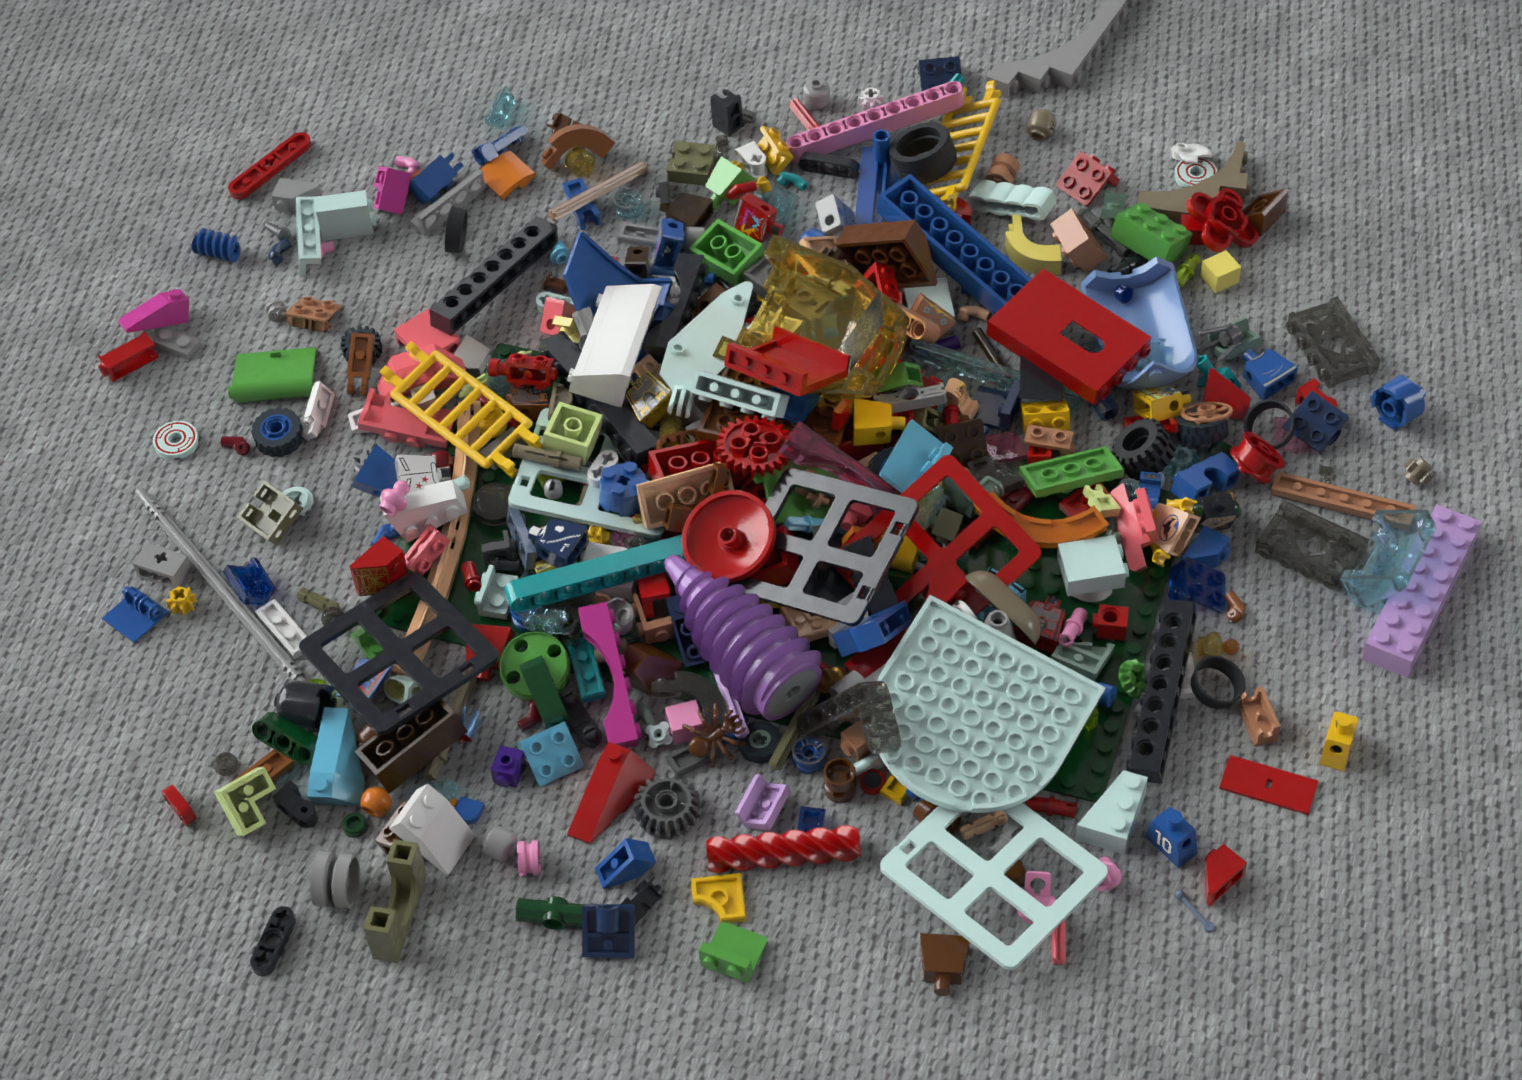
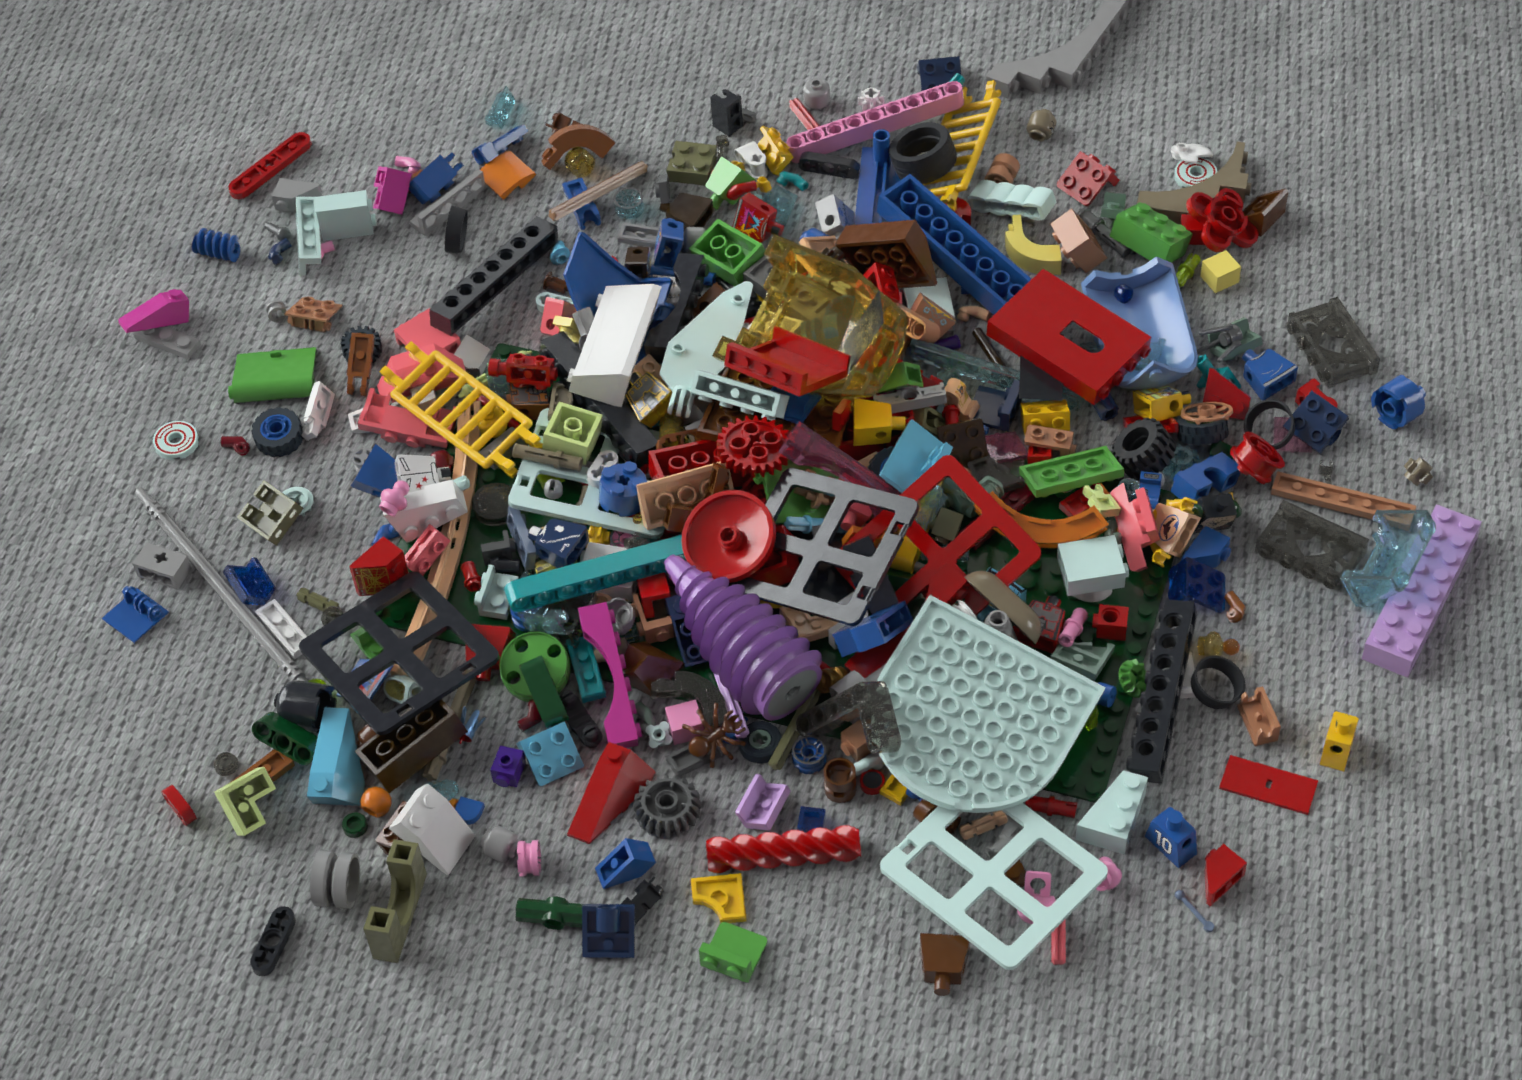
red window [98,331,159,382] -> none
yellow gear [166,586,197,616] -> none
black leg [272,780,318,828] -> none
black pin [1107,253,1149,275] -> none

